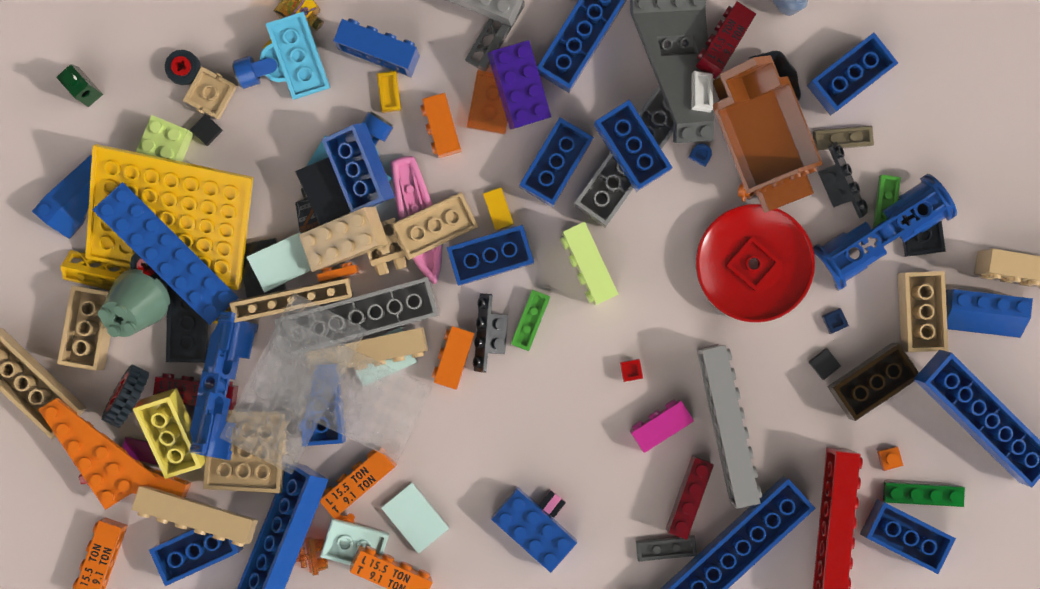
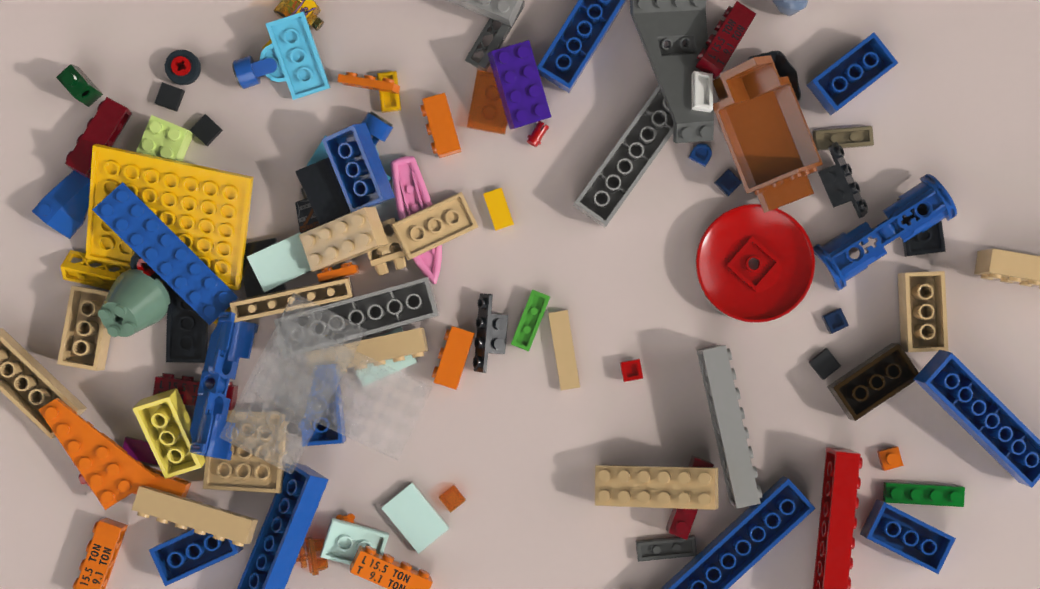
black wheel [101,364,149,428] -> none
tan plate [183,66,238,120] -> none
orange brick [320,447,397,519] -> none
blue brick [333,18,420,78] -> none
blue brick [446,225,534,286] -> none
blue brick [491,487,577,573] -> none
blue brick [519,117,594,207] -> none
tile [538,489,566,518] -> none
yellowish green brick [560,222,619,305] -> none
blue brick [594,100,673,192] -> none
dark pink brick [630,399,694,453] -> none
orange plate [738,183,754,202] -> none
bright green plate [873,175,901,228] -> none
blue slope [946,289,1033,338] -> none
none -> dark red brick [65,97,132,179]
none -> black piece [155,82,185,112]
none -> orange plate [337,72,400,94]
none -> clear orange tile [438,485,466,513]
none -> red pin [527,121,549,147]
none -> tan tile [548,310,580,391]
none -> tan brick [595,465,718,510]
none -> dark blue tile [714,169,742,197]

